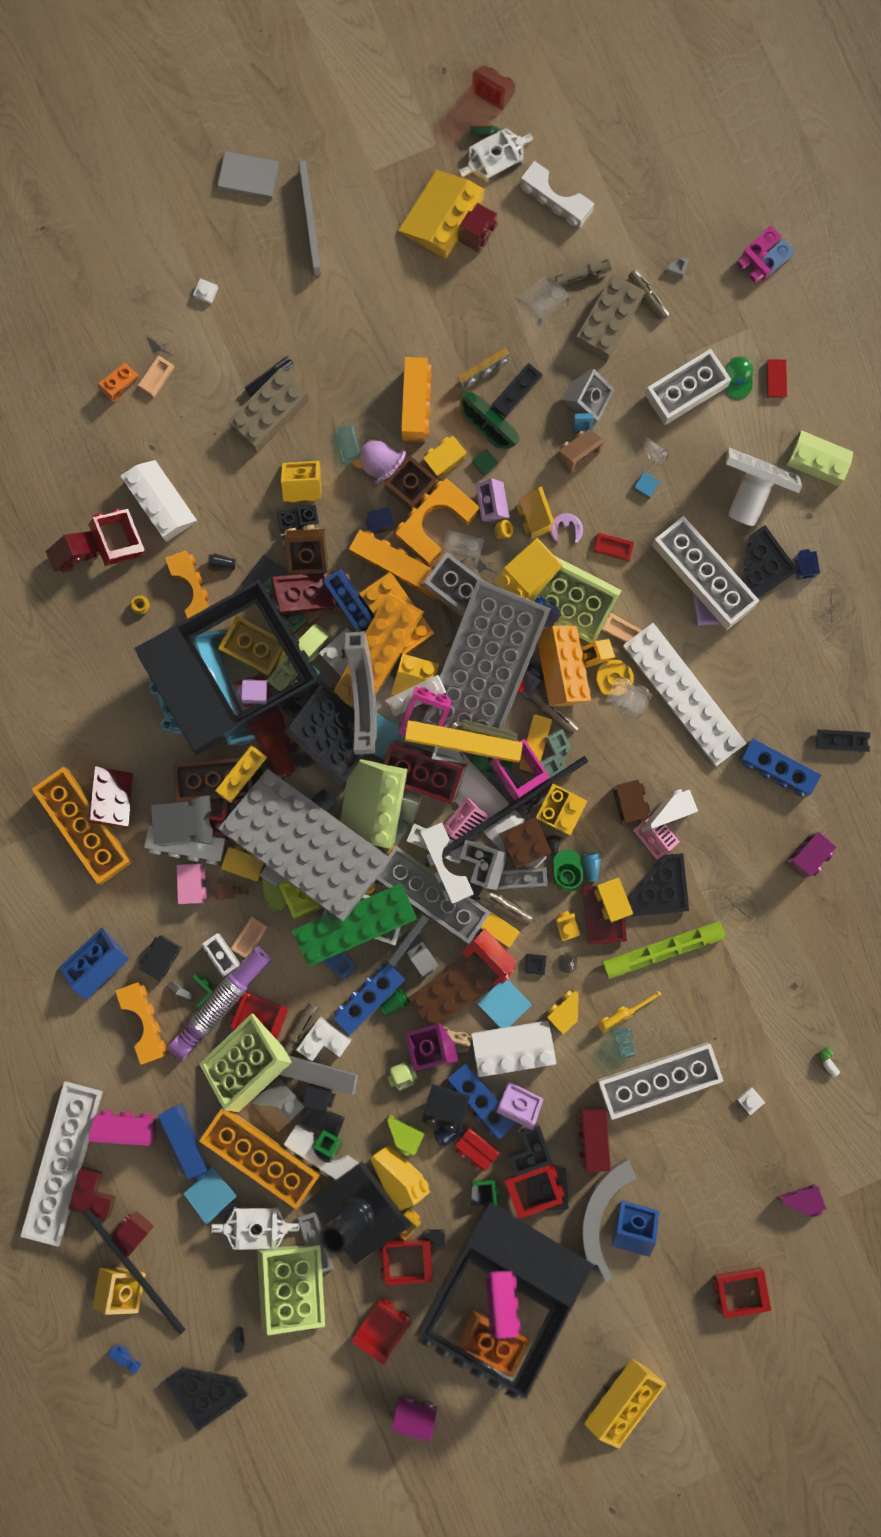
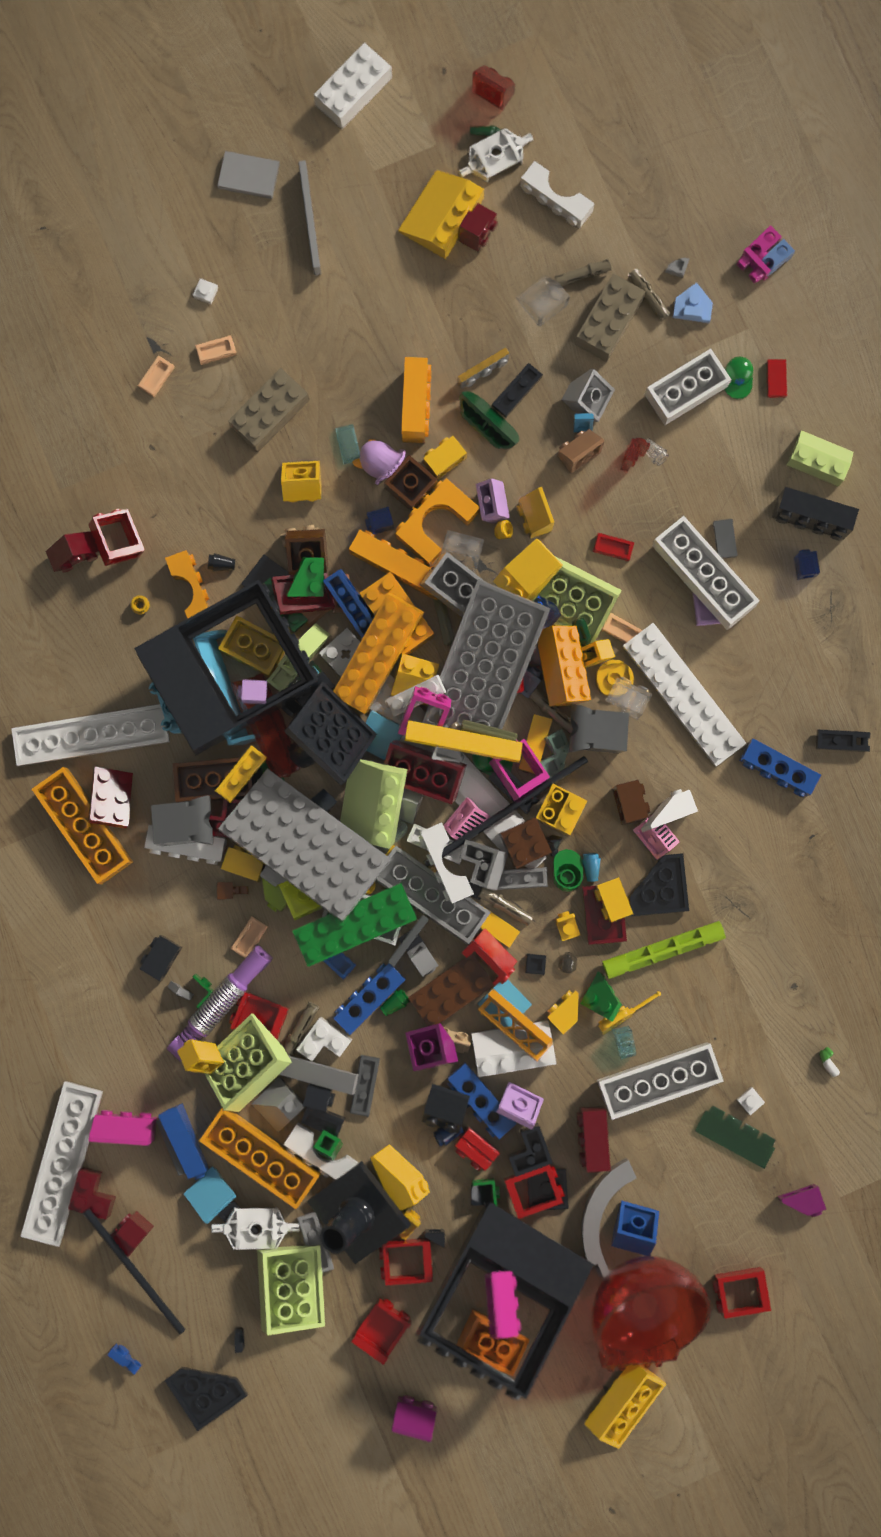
blue slope [59,928,129,999] -> none
yellow slope [92,1267,146,1314] -> none
orange plate [98,363,138,402] -> none
light orange arch [115,982,167,1065] -> none
white slope [121,460,197,542] -> none
bright pink brick [177,864,207,904] -> none
white brick [201,933,240,977] -> none
black axle [245,356,293,396] -> none
black slope [277,505,319,531] -> none
light grey arch [345,631,377,754] -> none
yellowish green head [387,1062,418,1091] -> none
lime slope [387,1115,425,1156] -> none
dark green tile [472,449,498,476] -> none
lavender head [550,513,583,544] -> none
dark azure tile [634,472,660,498] -> none
white piece [726,448,802,526] -> none
black plate [741,525,798,599] -> none
magenta brick [785,832,837,878] -> none
none -> white plate [11,704,170,767]
none -> yellow brick [177,1039,224,1074]
none -> light nougat tile [195,335,237,365]
none -> green wing [286,557,324,597]
none -> white brick [314,43,392,129]
none -> dark grey tile [350,1055,380,1117]
none -> light orange fence [478,989,553,1062]
none -> dark grey piece [569,704,629,754]
none -> dark green piece [572,618,591,652]
none -> green wing [580,971,622,1022]
none -> clear red windscreen [591,1256,712,1372]
none -> clear red bracket [620,438,650,472]
none -> light blue plate [673,283,713,323]
none -> clear green windscreen [695,1105,775,1169]
none -> dark grey tile [713,519,738,559]
none -> black brick [772,487,859,540]

